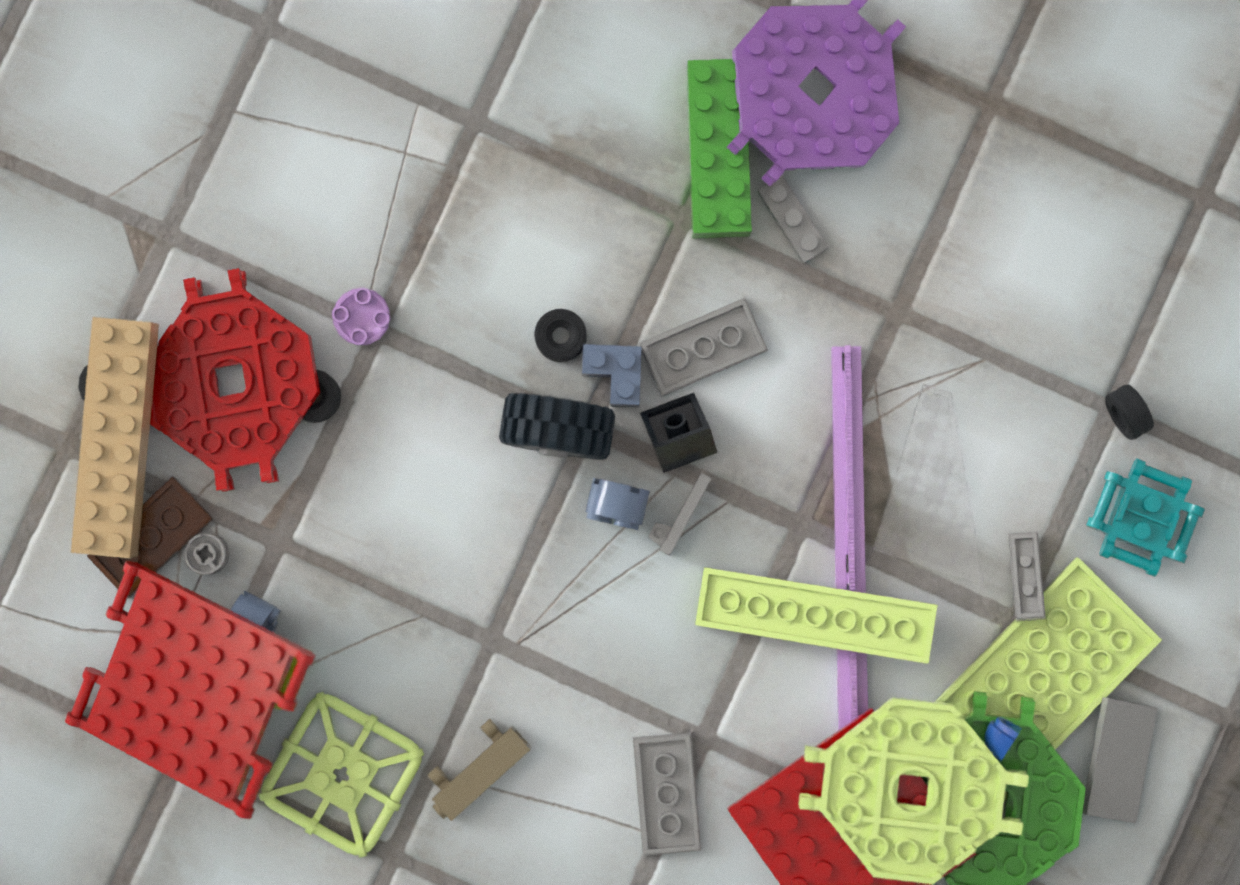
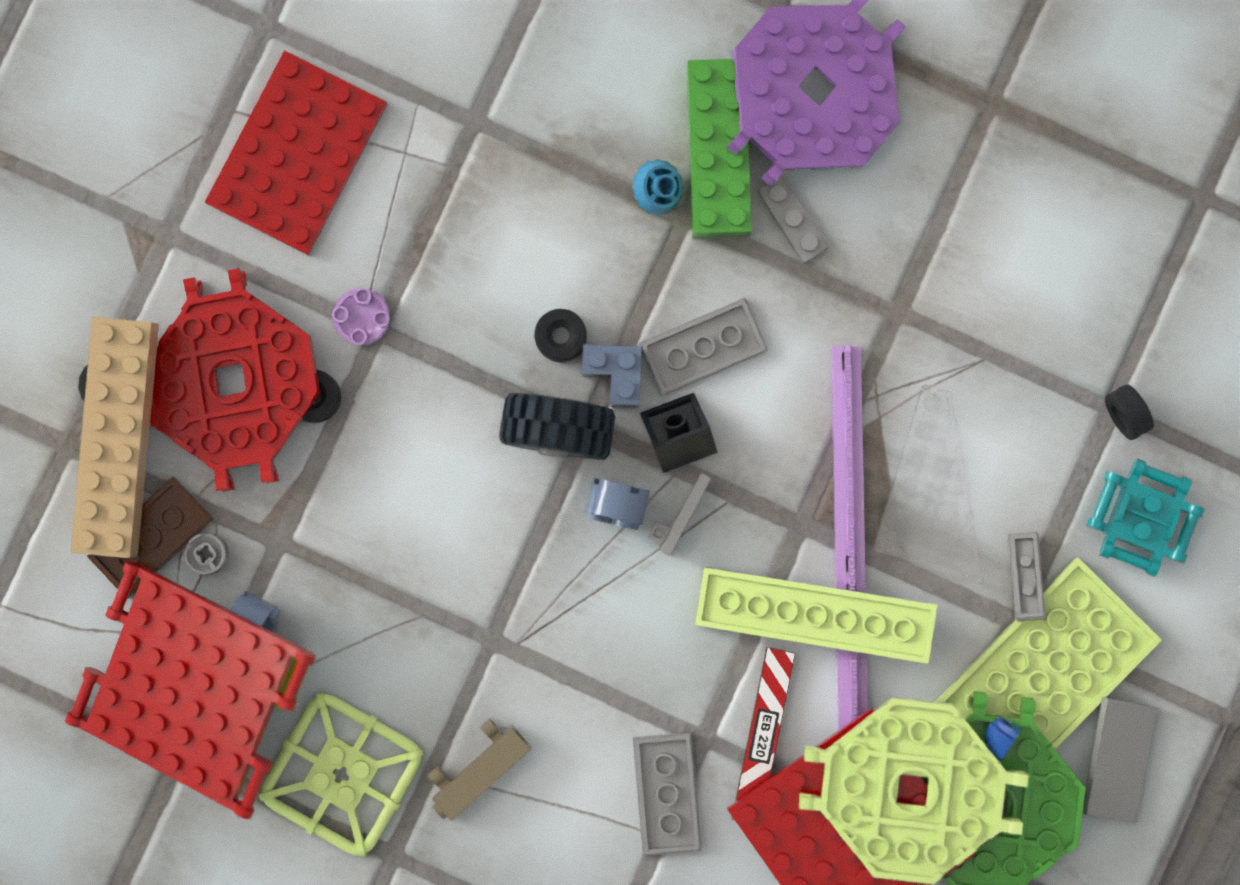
none -> red plate [205,50,388,256]
none -> dark azure piece [632,159,683,216]
none -> tile [731,647,796,820]

